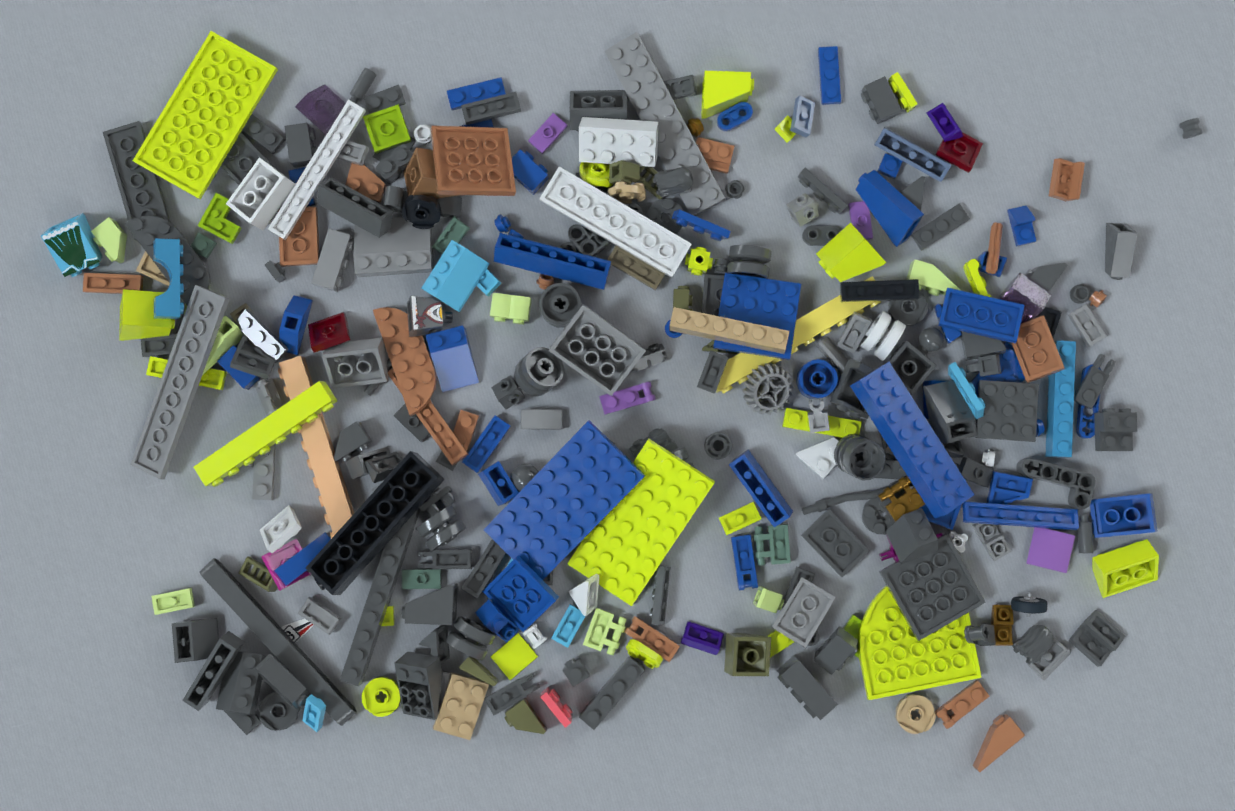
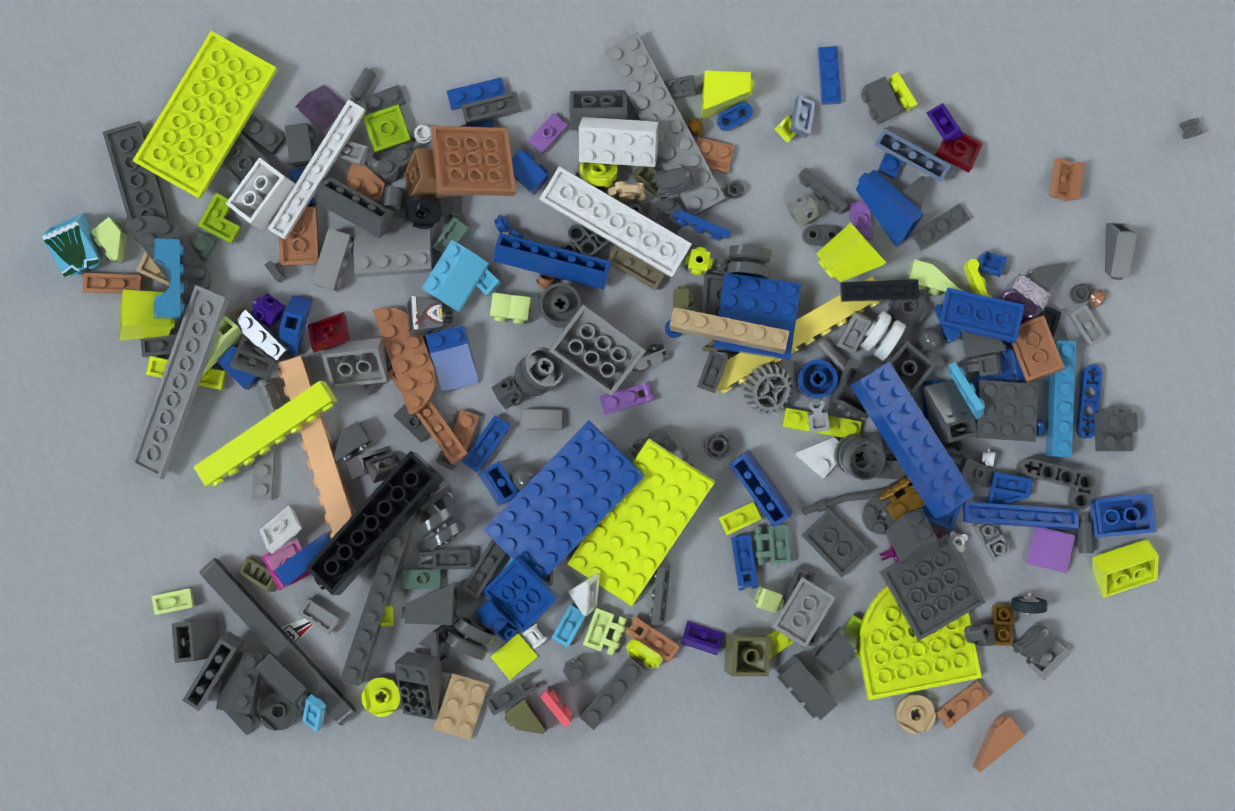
olive slope [459,656,498,686] -> none
olive brick [609,160,640,185] -> none
nougat axle [986,222,1003,274] -> none
blue slope [1007,205,1036,247] -> none
dark grey slope [1068,610,1126,667] -> none
dark grey hinge [1074,354,1116,409] -> none
none -> dark purple brick [252,293,286,328]

